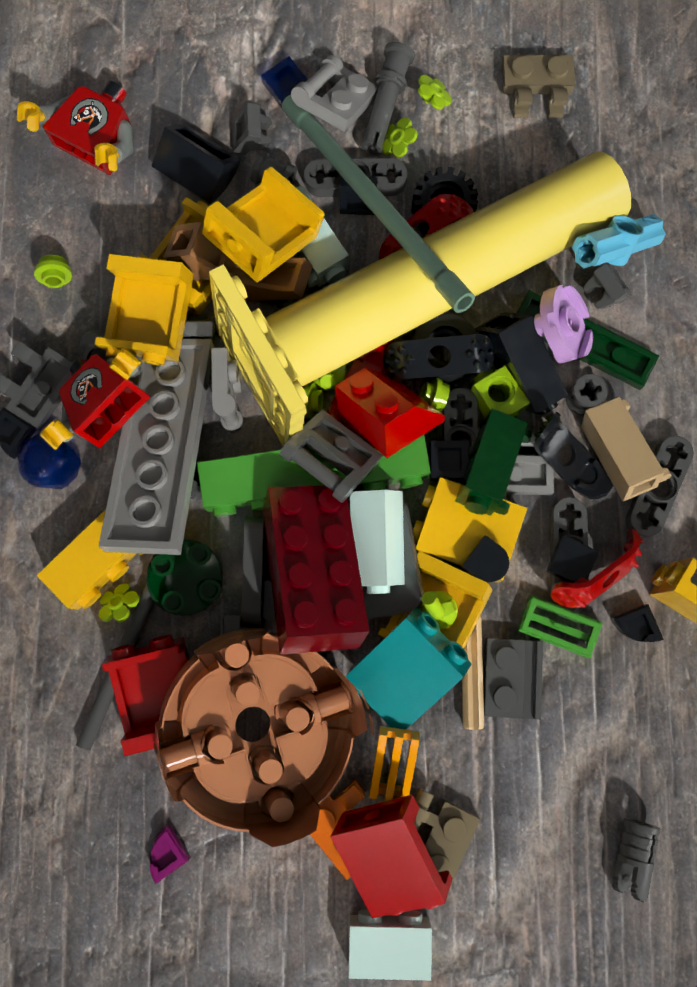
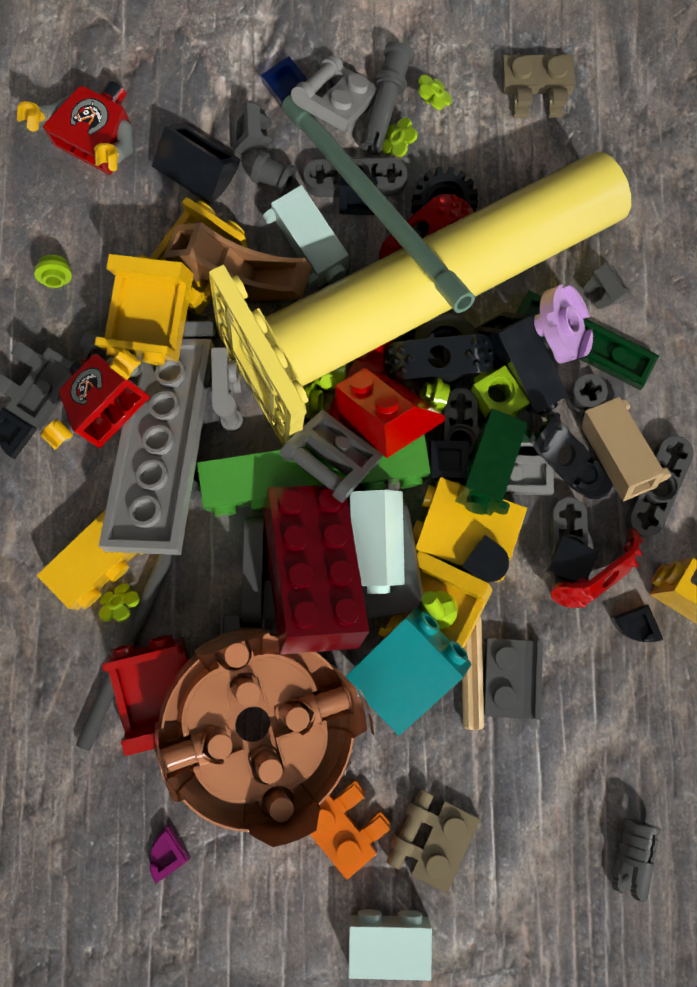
clear blue hair [18,433,81,489] -> none
dark green dish [146,539,223,616] -> none
yellow panel [202,166,325,283] -> none
red panel [330,794,453,918] -> none
light orange tile [369,726,420,801] -> none
bright green tile [516,595,603,659] -> none
medium azure piece [572,214,666,268] -> none

